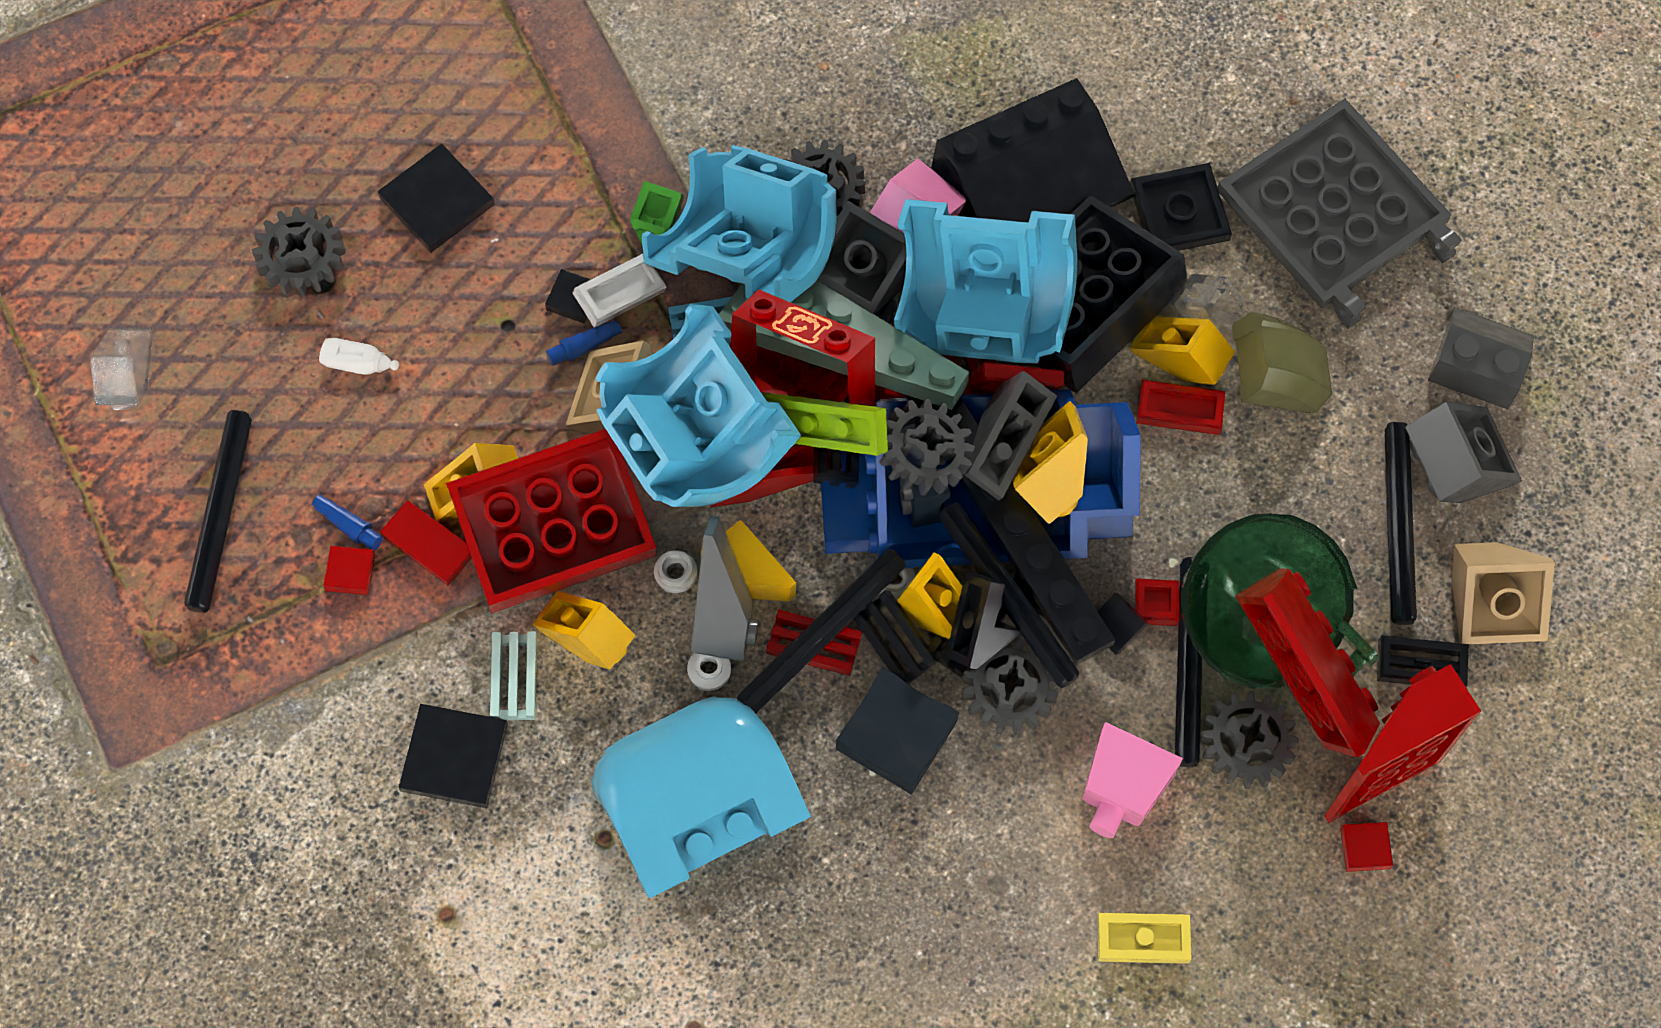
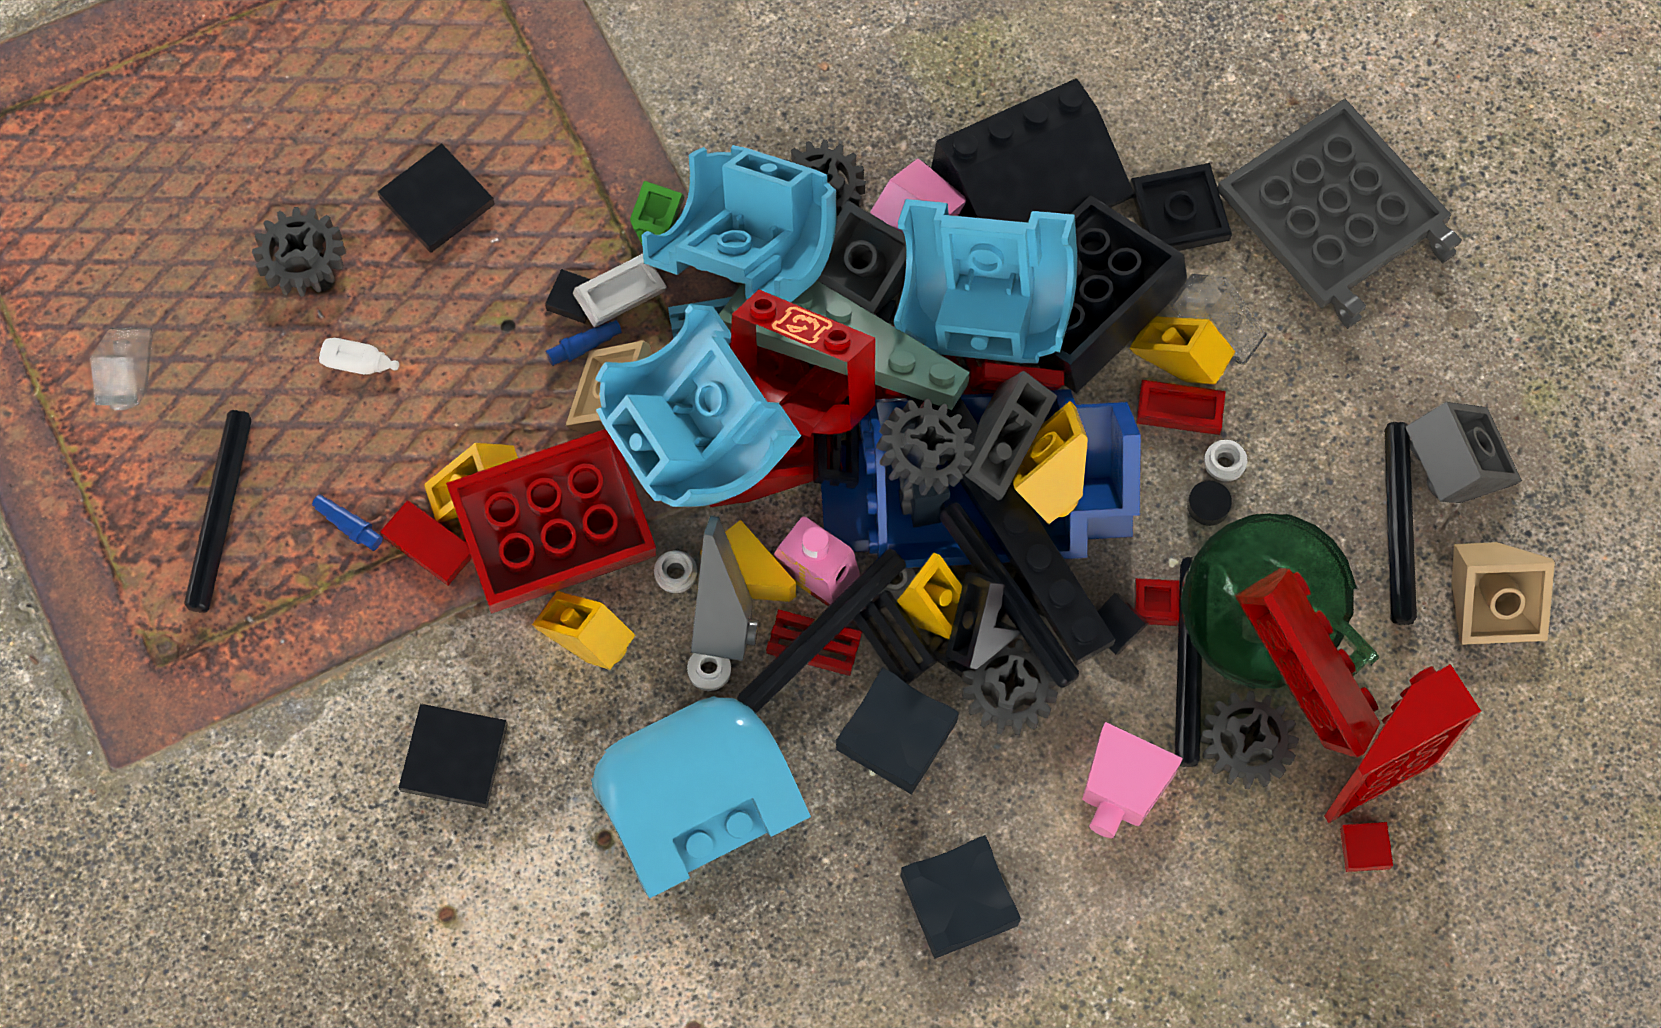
red tile [323,545,375,595] -> none
light aqua tile [490,631,537,720] -> none
lime plate [761,392,888,456] -> none
light yellow plate [1097,913,1191,963] -> none
olive slope [1232,311,1332,413] -> none
black tile [1377,635,1469,687] -> none
dark grey slope [1428,307,1534,410] -> none
none -> bright pink torso [773,516,860,606]
none -> black brick [900,835,1021,959]
none -> black tile [1187,480,1232,526]
none -> white plate [1204,440,1247,482]

